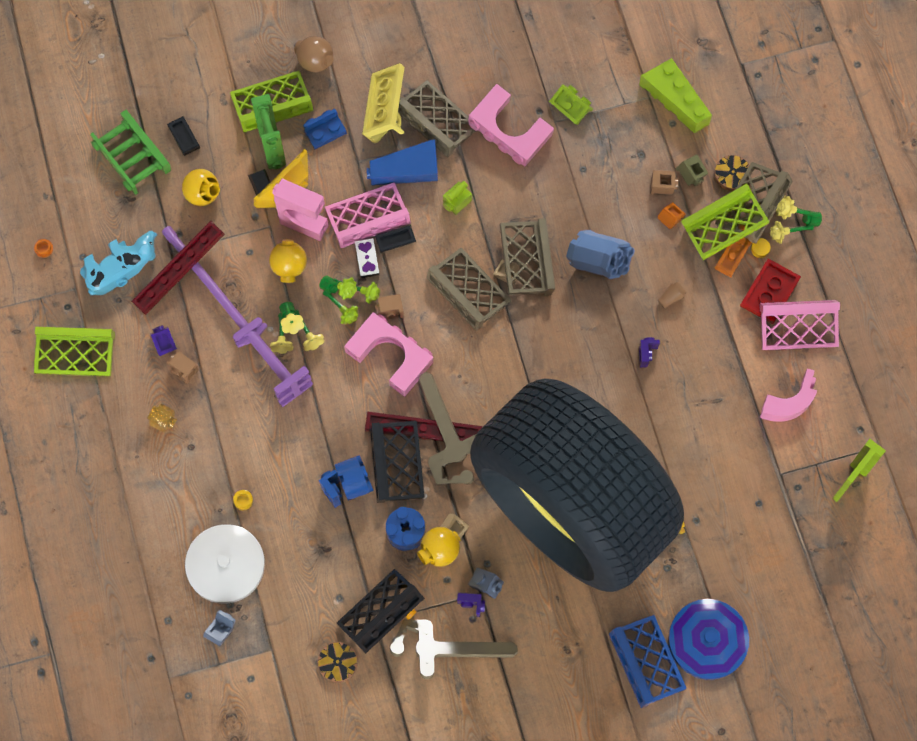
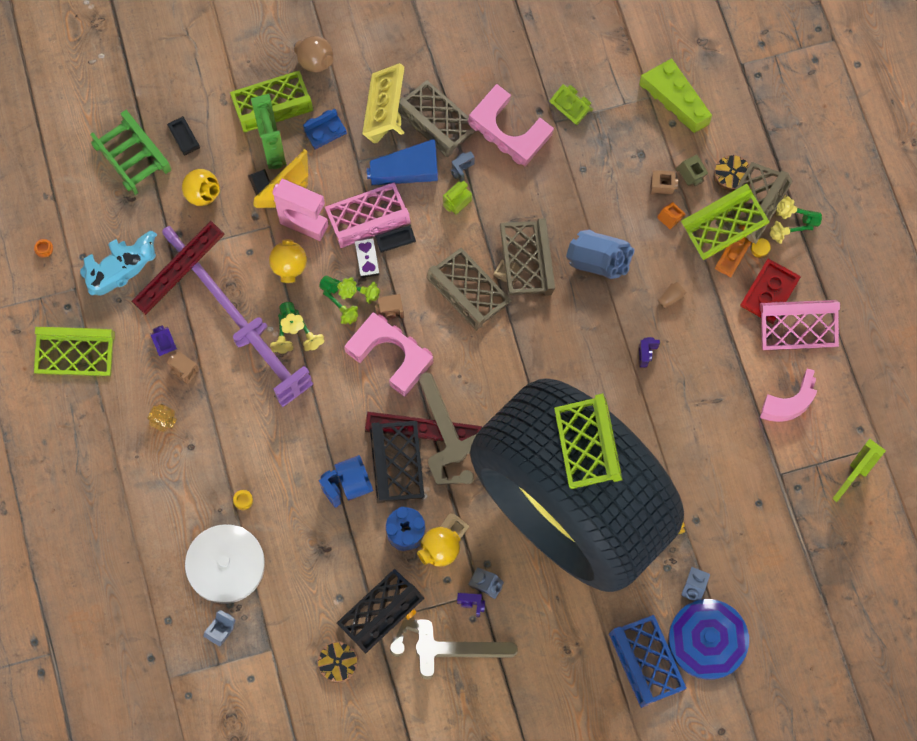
none -> sand blue bracket [450,151,475,182]
none -> lime fence [554,393,623,489]
none -> sand blue bracket [681,567,710,601]

